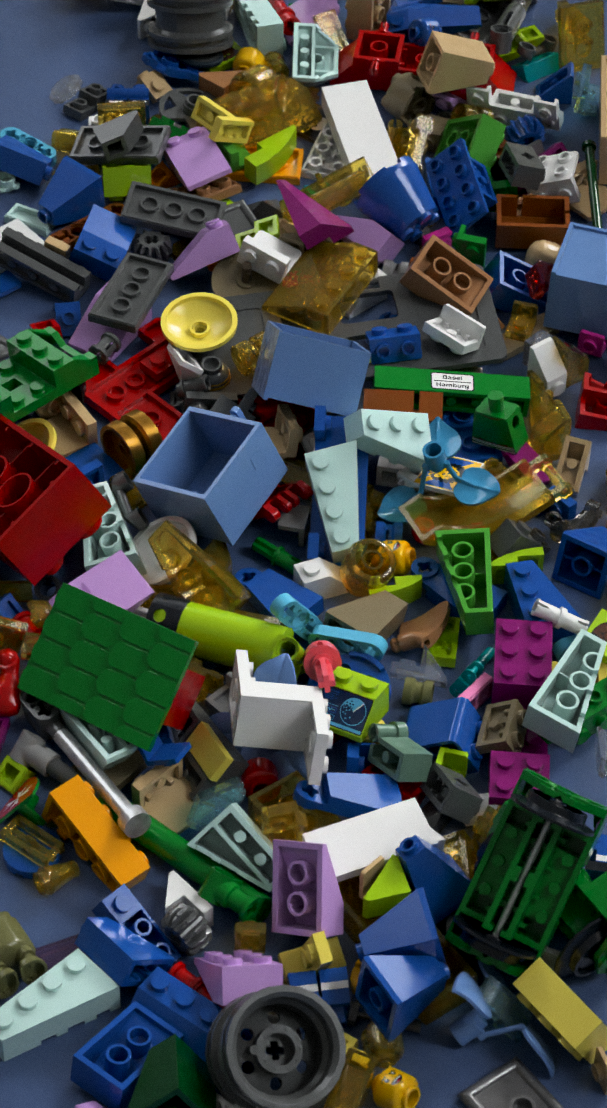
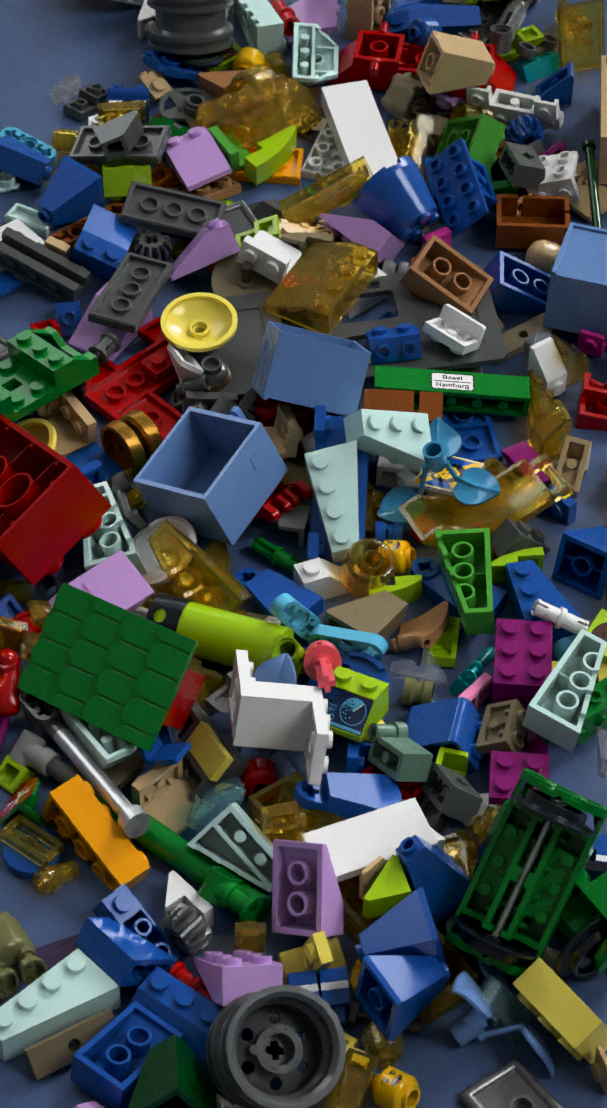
light yellow bracket [191,96,255,144] -> none
clear yellow wheel [230,331,265,376] -> none
magenta wedge [276,179,354,249] -> none
clear yellow tile [312,9,349,51] -> none
green bracket [452,224,487,269] -> none
green torso [472,390,528,455] -> none
clear yellow bracket [505,300,538,343] -> none
clear red bracket [525,260,554,300] -> none
clear smoke arm [544,499,603,544] -> none
clear light blue bracket [571,63,600,117] -> none
none -> dark tan tile [23,1008,114,1080]

